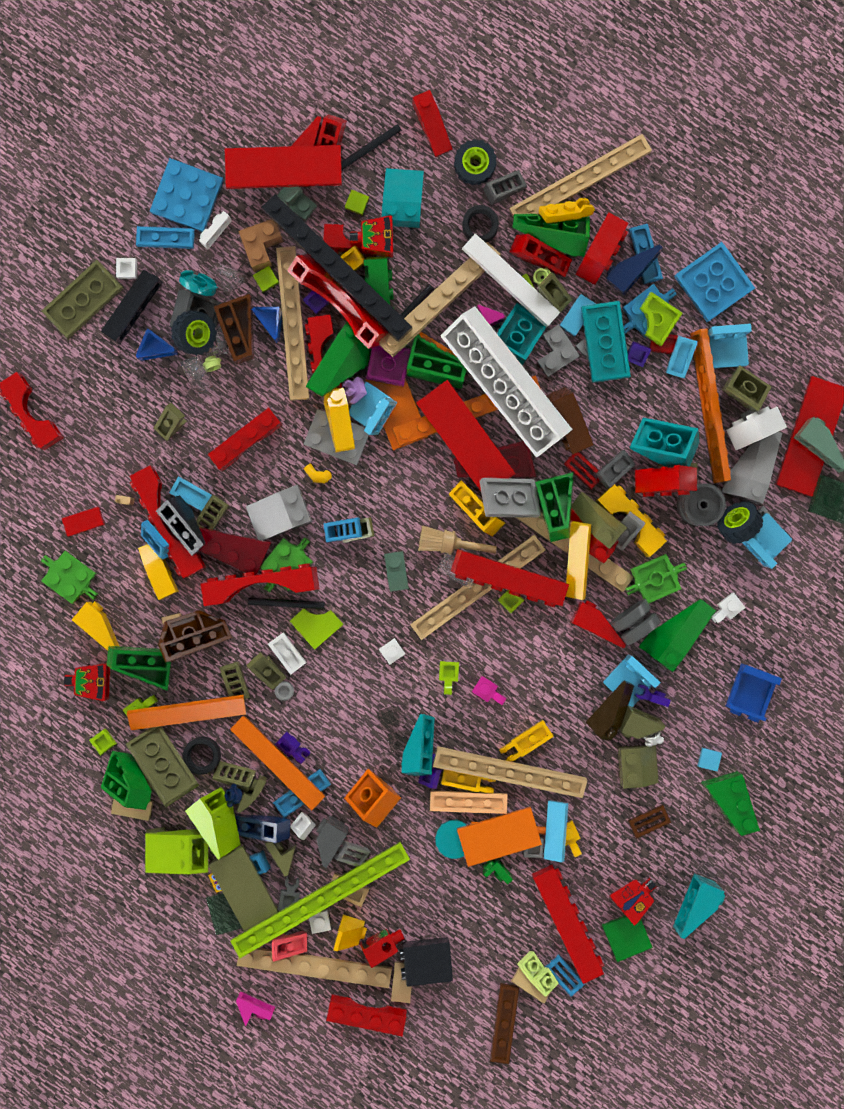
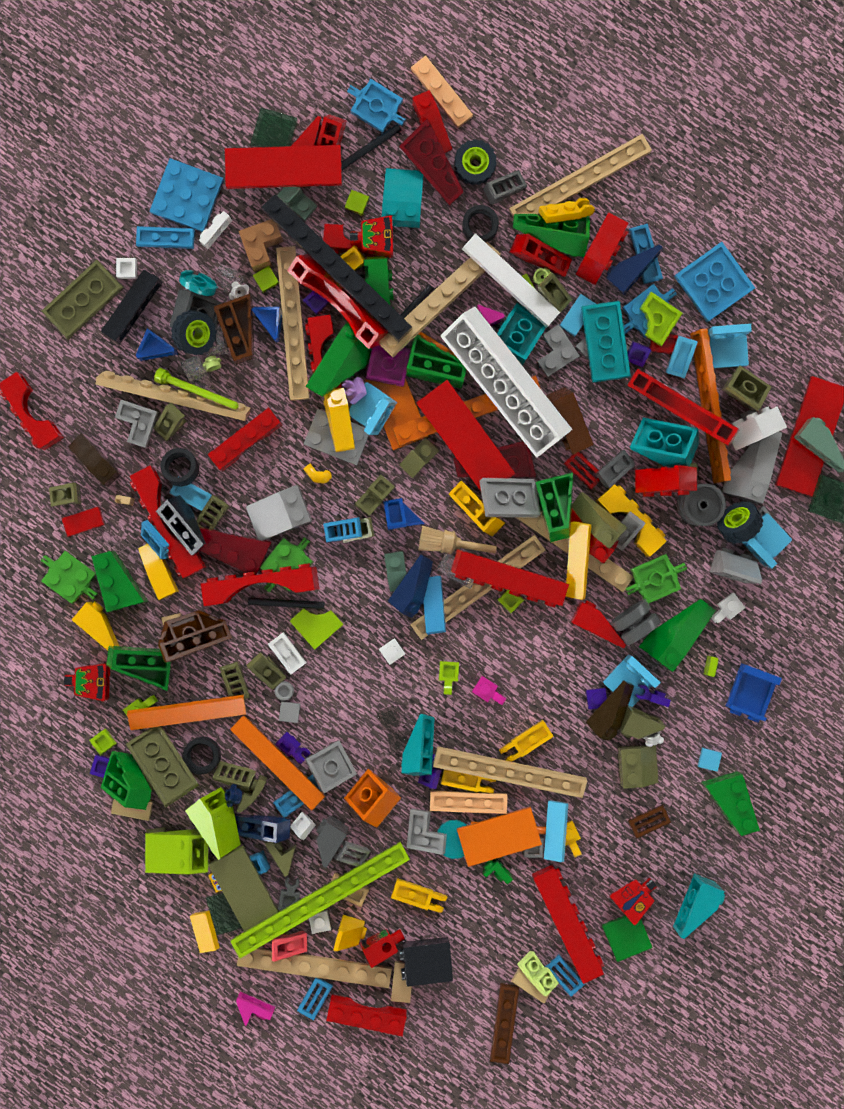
none -> olive slope [49,483,82,507]
none -> dark brown slope [68,433,122,487]
none -> dark purple plate [90,754,110,778]
none -> green wedge [91,551,149,612]
none -> tan plate [96,371,251,421]
none -> light grey plate [115,400,159,448]
none -> lime piece [154,368,239,409]
none -> black tyre [160,448,199,487]
none -> yellow tile [190,910,220,953]
none -> white plate [229,281,249,300]
none -> clear green tile [250,107,298,147]
none -> light grey tile [279,701,301,723]
none -> dark azure tile [297,978,333,1021]
none -> light grey plate [305,740,357,793]
none -> dark azure plate [347,79,406,133]
none -> olive slope [354,475,395,517]
none -> blue slope [383,498,425,530]
none -> dark blue slope [388,554,433,618]
none -> yellow hinge [391,878,447,913]
none -> dark red wing [399,119,464,205]
none -> olive slope [399,438,439,479]
none -> light grey plate [407,809,447,855]
none -> light nougat plate [411,56,473,128]
none -> dark azure tile [424,576,446,635]
none -> dark purple plate [586,688,607,709]
none -> red arch [627,369,740,446]
none -> lime tile [703,655,719,677]
none -> light grey slope [709,548,762,584]

